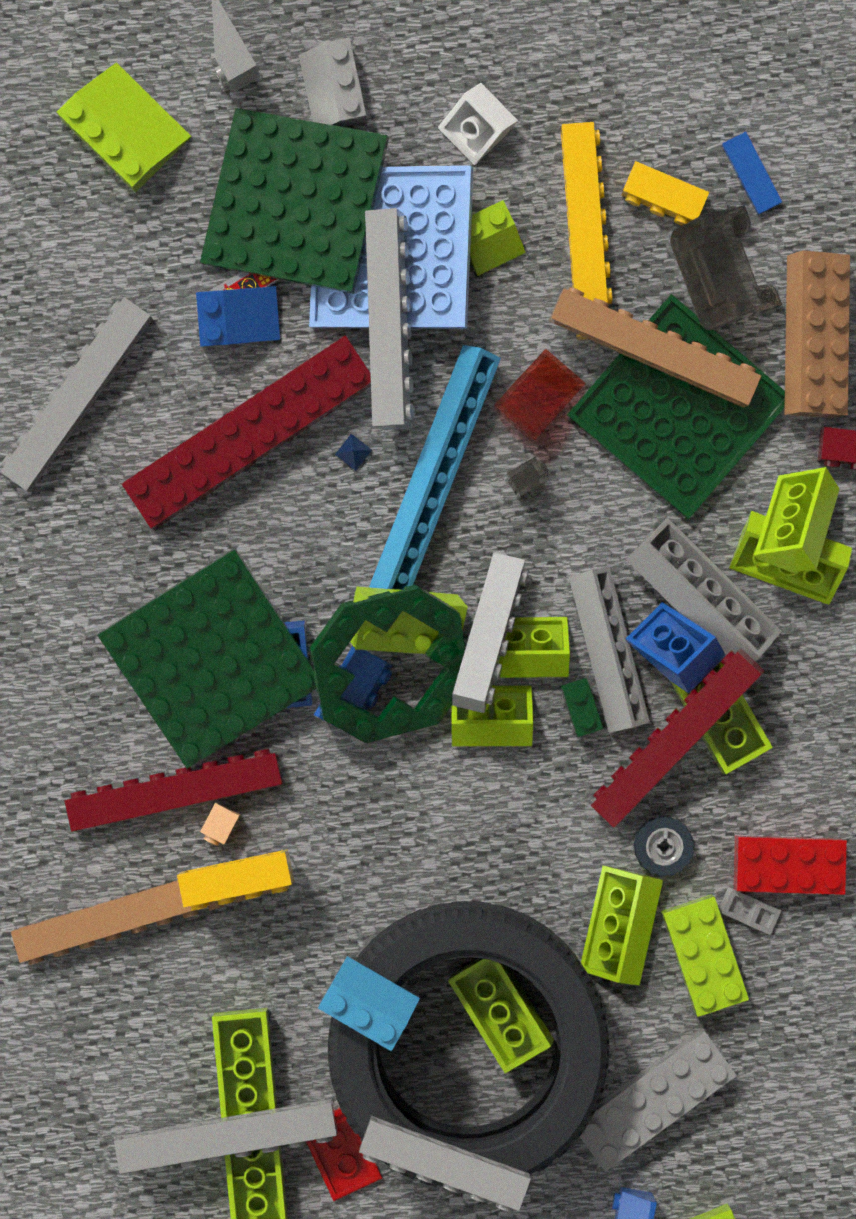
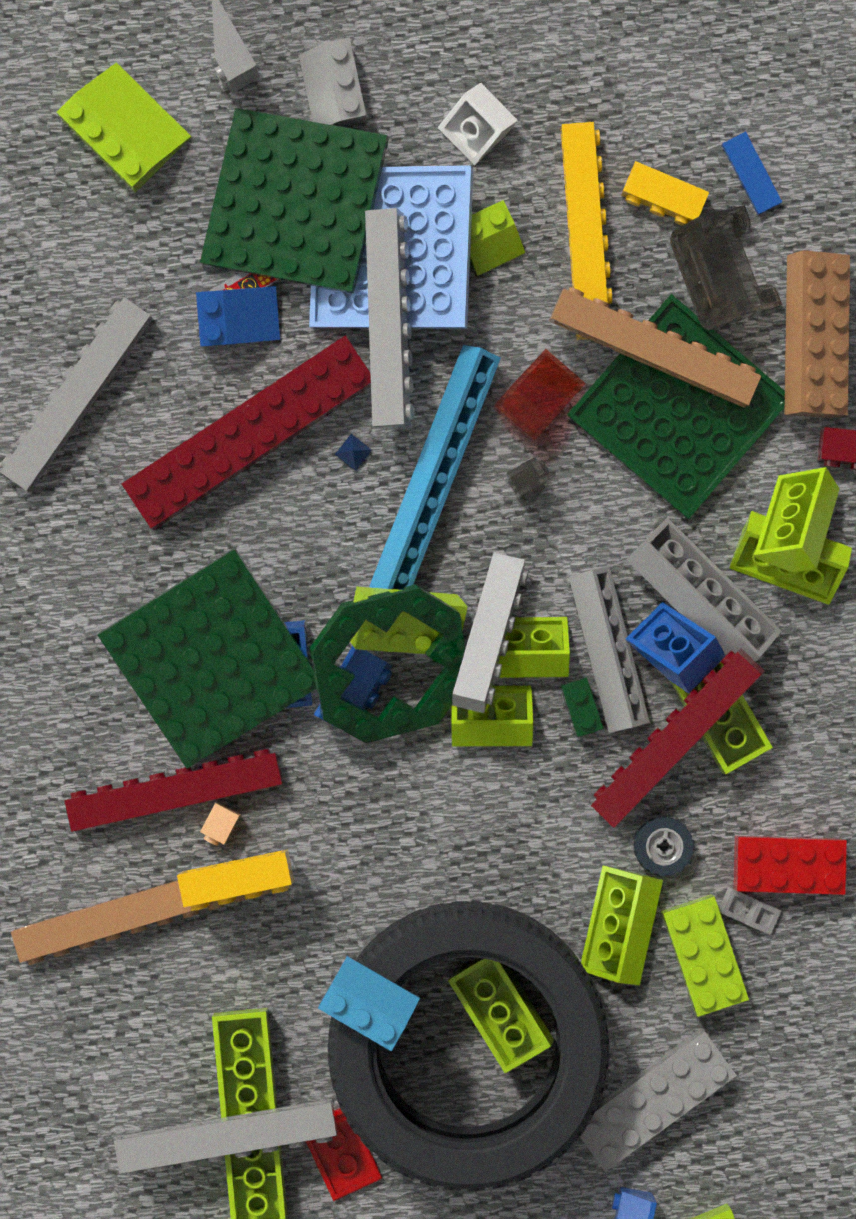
light grey brick [359,1116,531,1212] -> none

